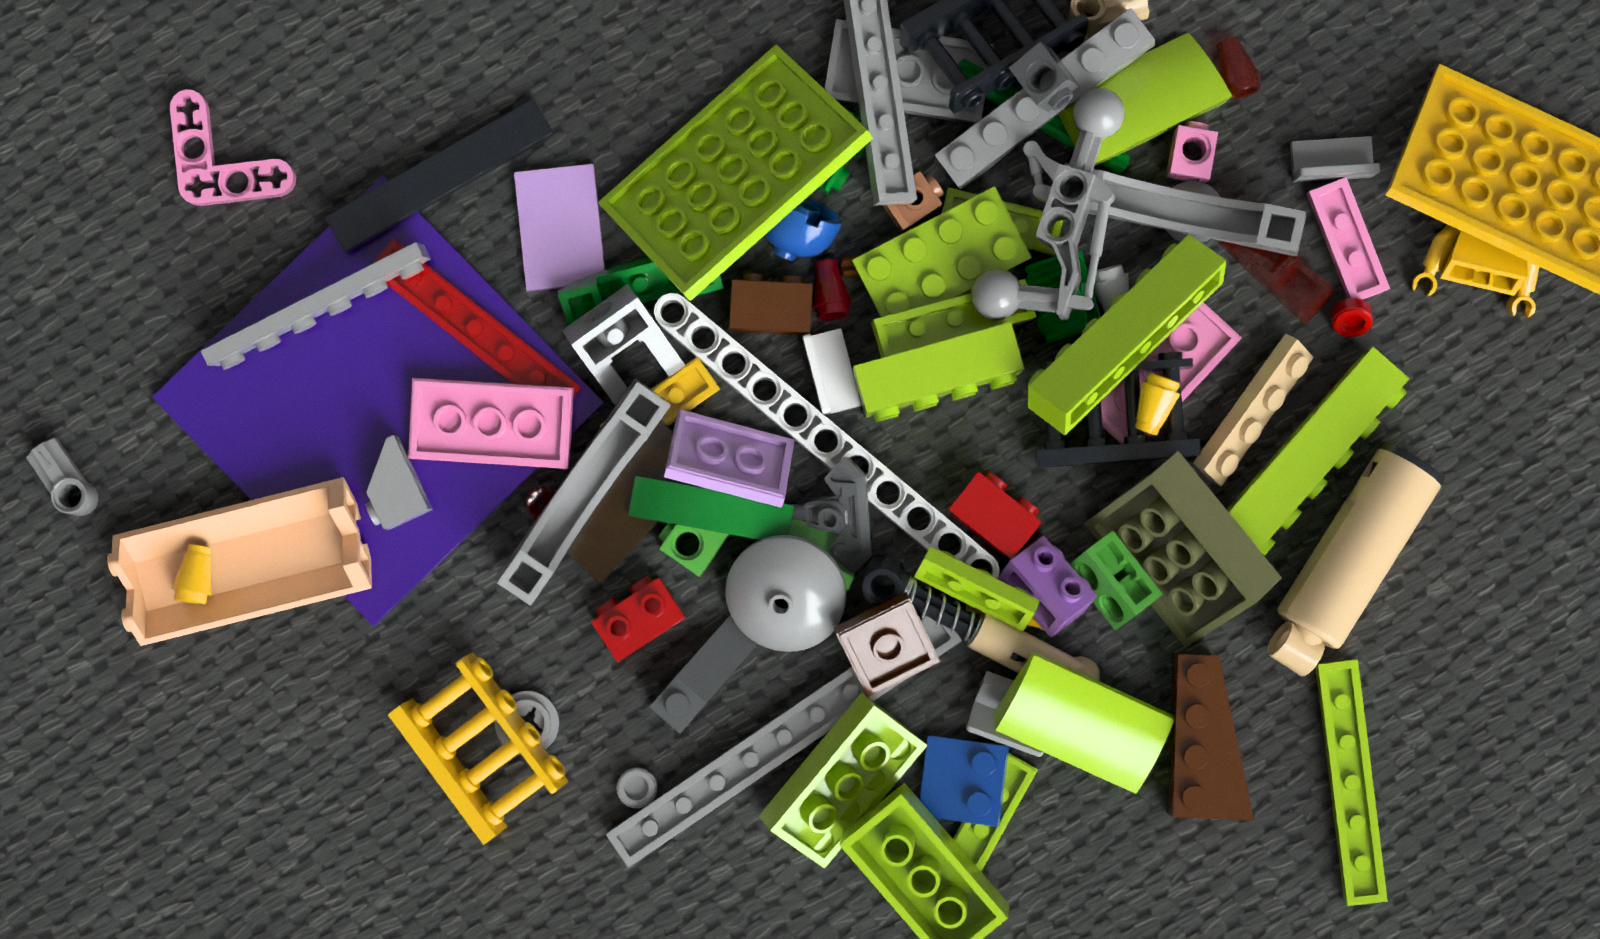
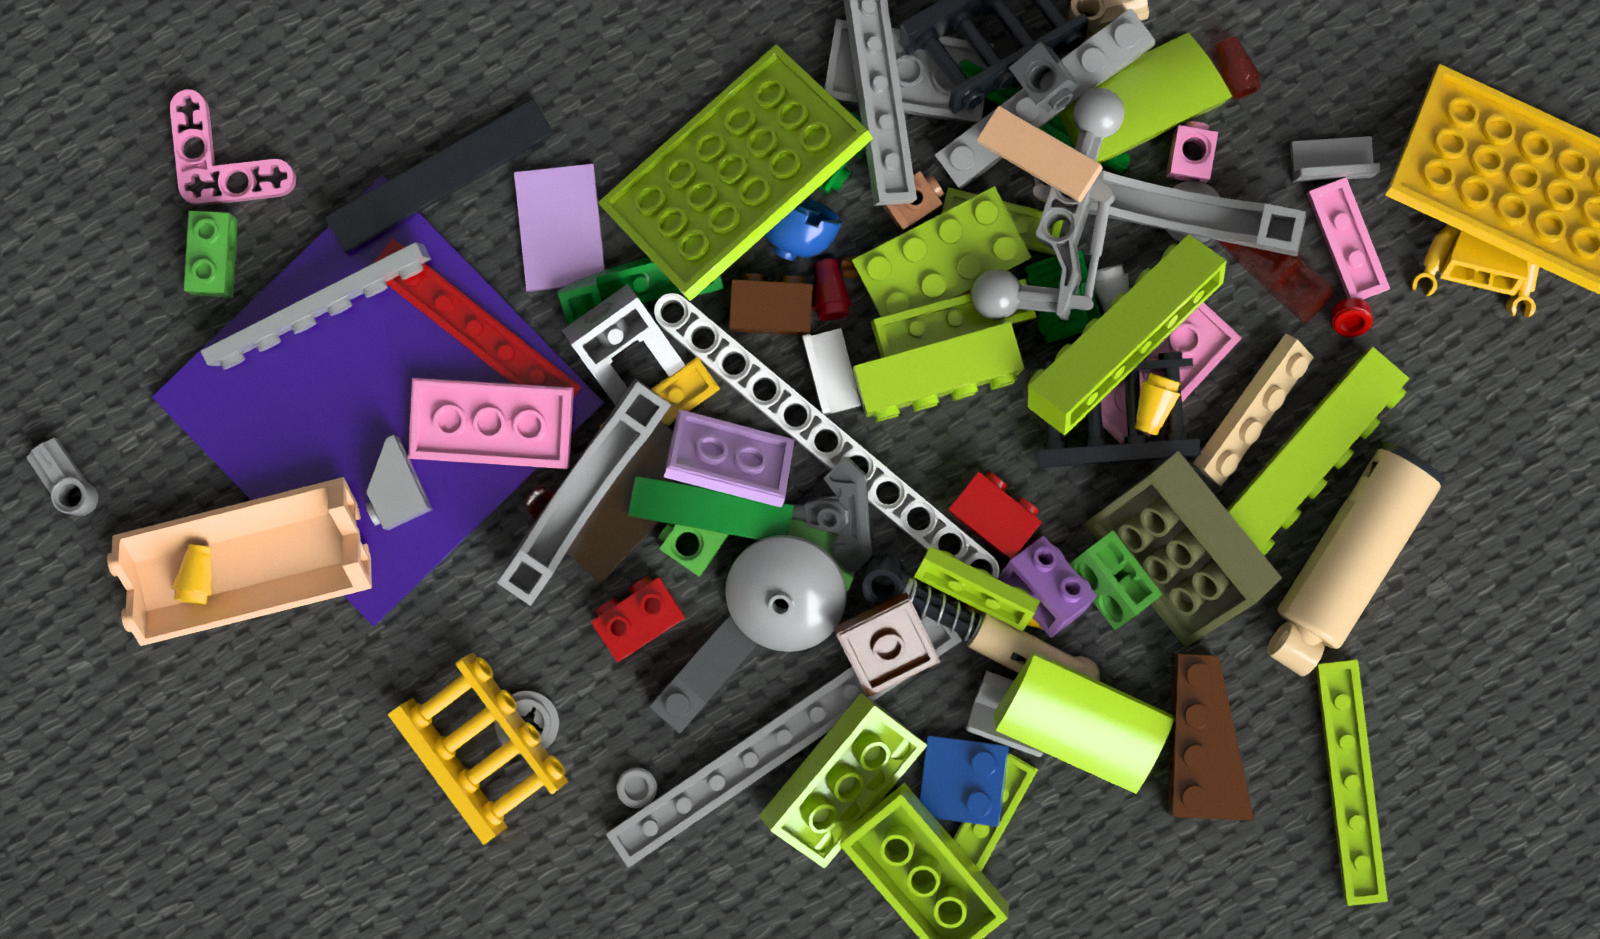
none -> bright green brick [184,211,238,298]
none -> light nougat tile [977,106,1103,202]

